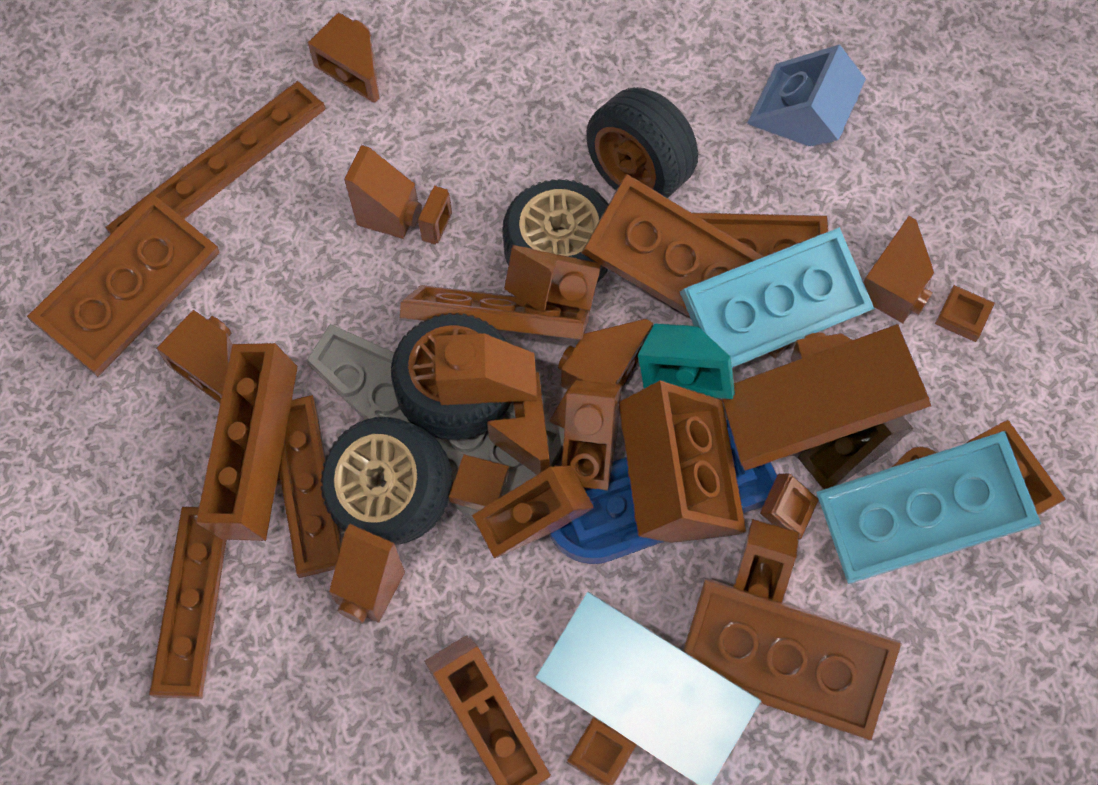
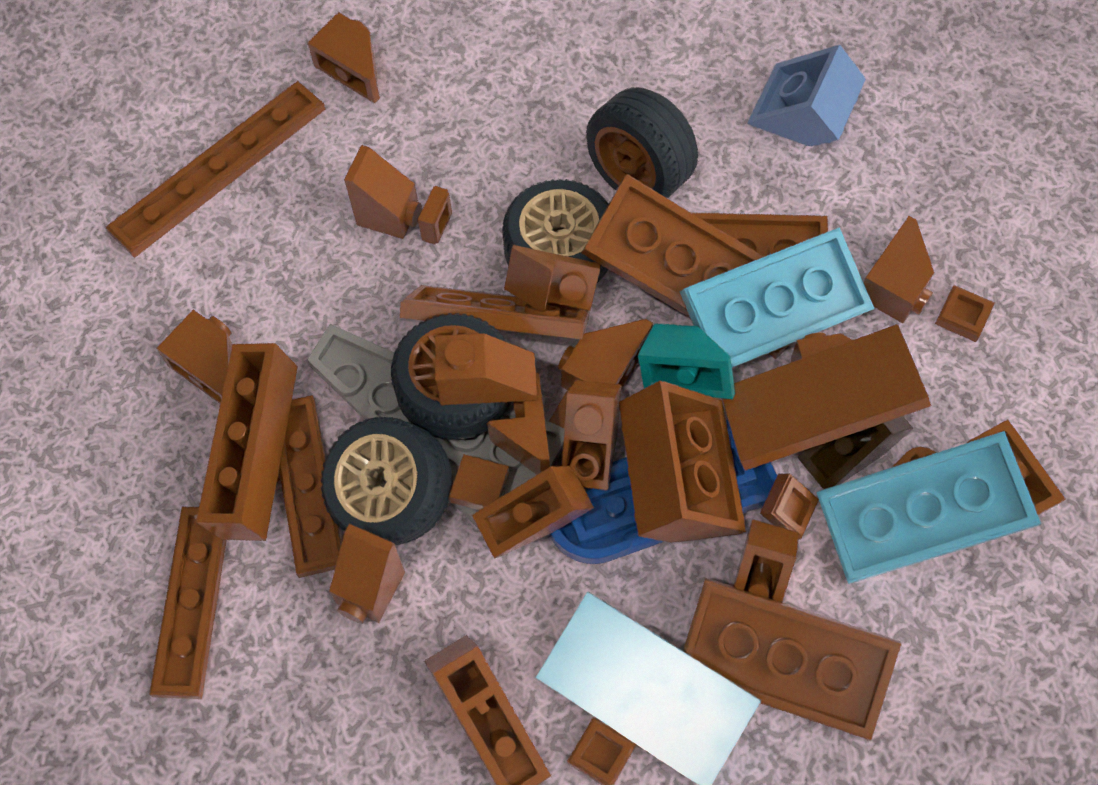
dark orange plate [27,193,220,377] -> none

